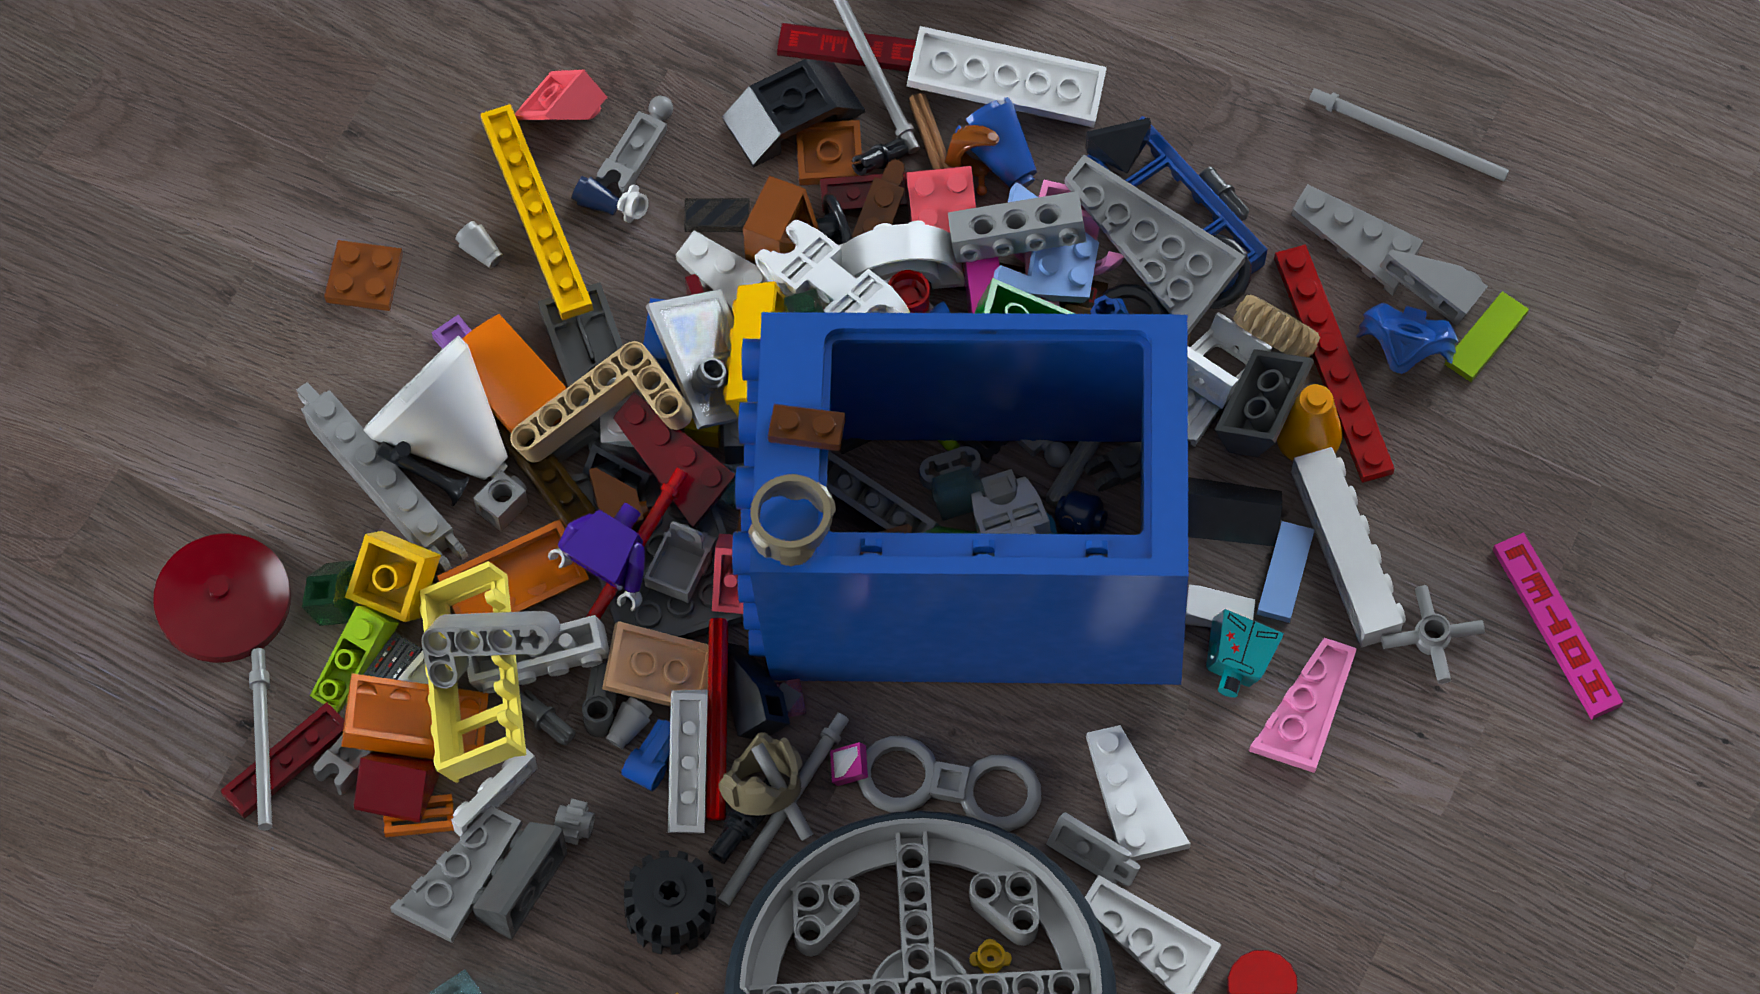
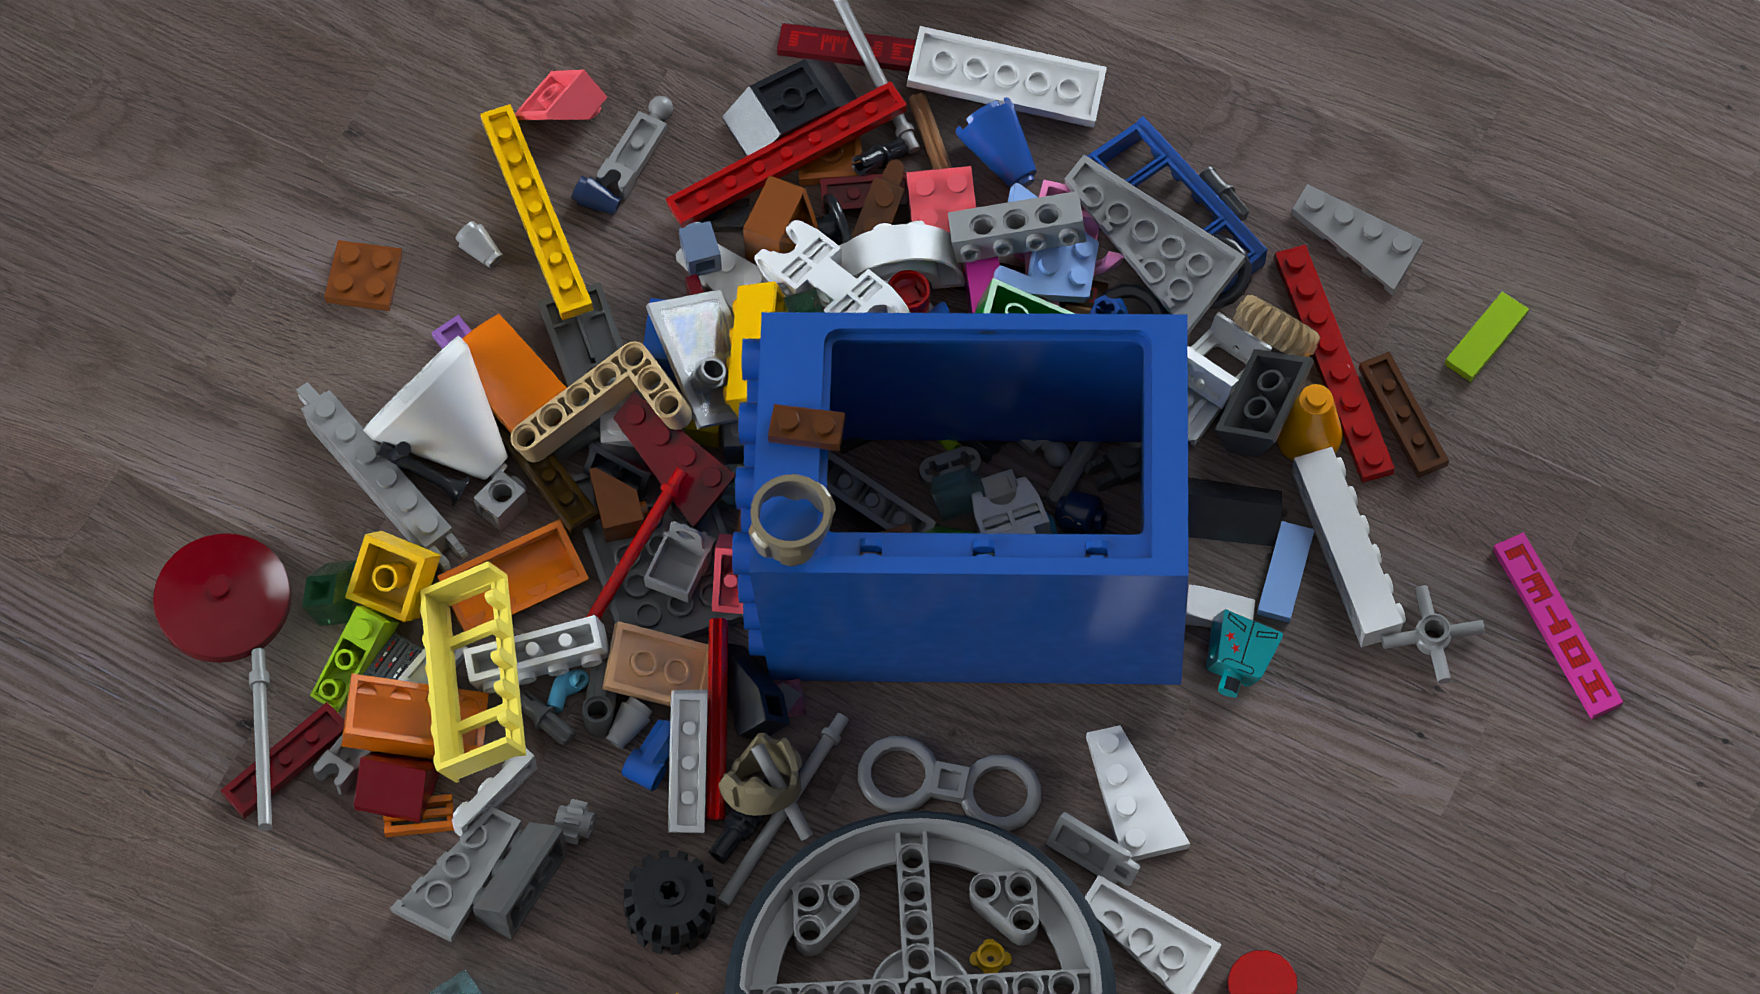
light grey beam [422,611,560,689] -> none
dark purple torso [548,503,645,611] -> none
white plate [617,184,648,223] -> none
dark pink tile [830,742,868,786] -> none
dark orange helmet [944,125,999,196] -> none
black slope [1085,118,1151,173] -> none
bright pink wing [1249,638,1357,773] -> none
light grey bar [1309,88,1509,182] -> none
blue piece [1356,303,1458,374] -> none
light grey slope [1379,249,1488,326] -> none
none -> medium azure arm [546,669,589,713]
none -> red plate [666,81,907,228]
none -> sand blue brick [679,221,722,276]
none -> reddish brown plate [1358,351,1449,478]

